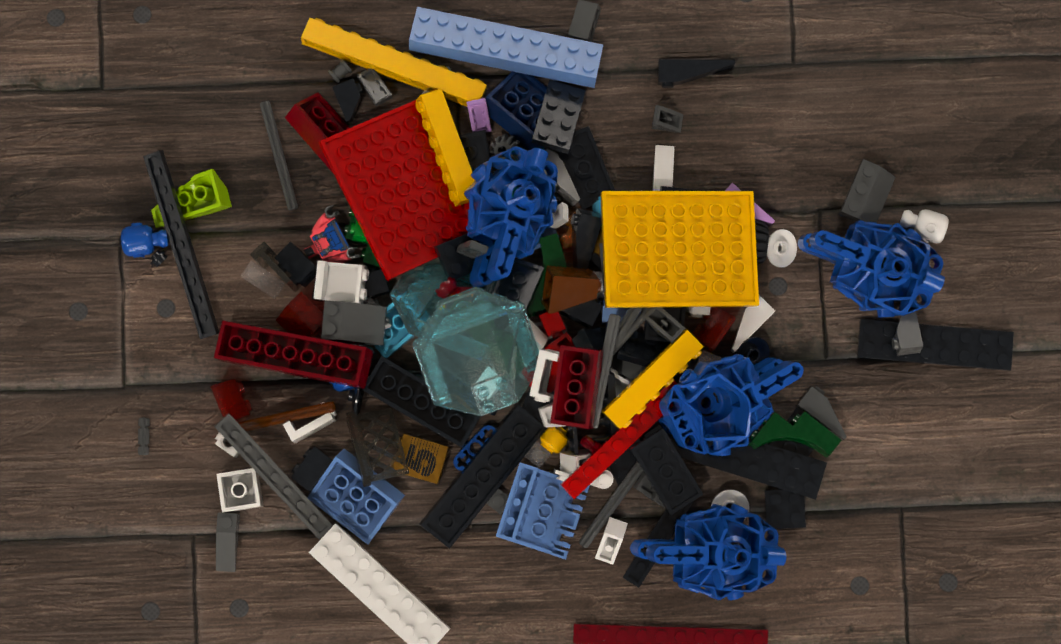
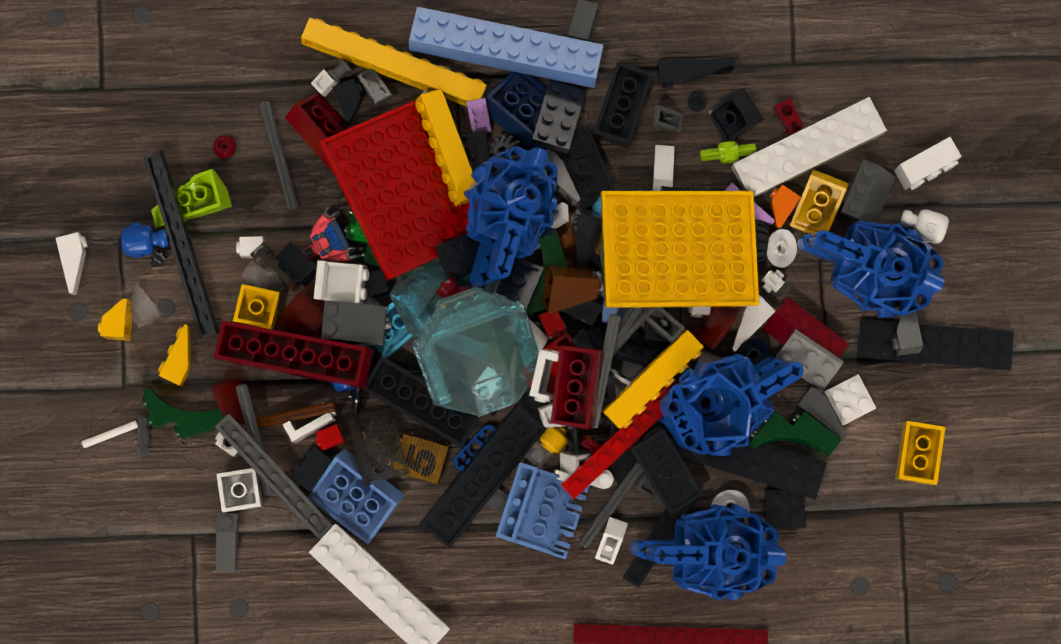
dark grey plate [457,240,489,259] -> none
none -> white slope [56,232,88,295]
none -> white bar [82,420,139,448]
none -> yellow slope [98,299,134,341]
none -> clear slope [131,283,164,329]
none -> dark green arch [142,388,225,440]
none -> yellow slope [158,324,191,387]
none -> dark red plate [213,135,237,159]
none -> yellow slope [233,284,280,330]
none -> white brick [236,236,265,258]
none -> dark grey axle [236,384,275,495]
none -> white plate [311,69,337,97]
none -> red brick [314,424,345,451]
none -> black brick [593,61,653,149]
none -> black plate [688,93,707,112]
none -> lime axle [700,141,756,164]
none -> black slope [707,88,764,142]
none -> white brick [731,97,887,198]
none -> white gear [761,269,785,293]
none -> dark red slope [762,297,849,358]
none -> orange slope [770,185,801,230]
none -> dark red leg [772,98,804,136]
none -> light grey plate [775,329,844,390]
none -> yellow slope [790,169,849,234]
none -> white plate [825,374,876,426]
none -> white brick [894,137,962,190]
none -> yellow brick [895,421,946,485]

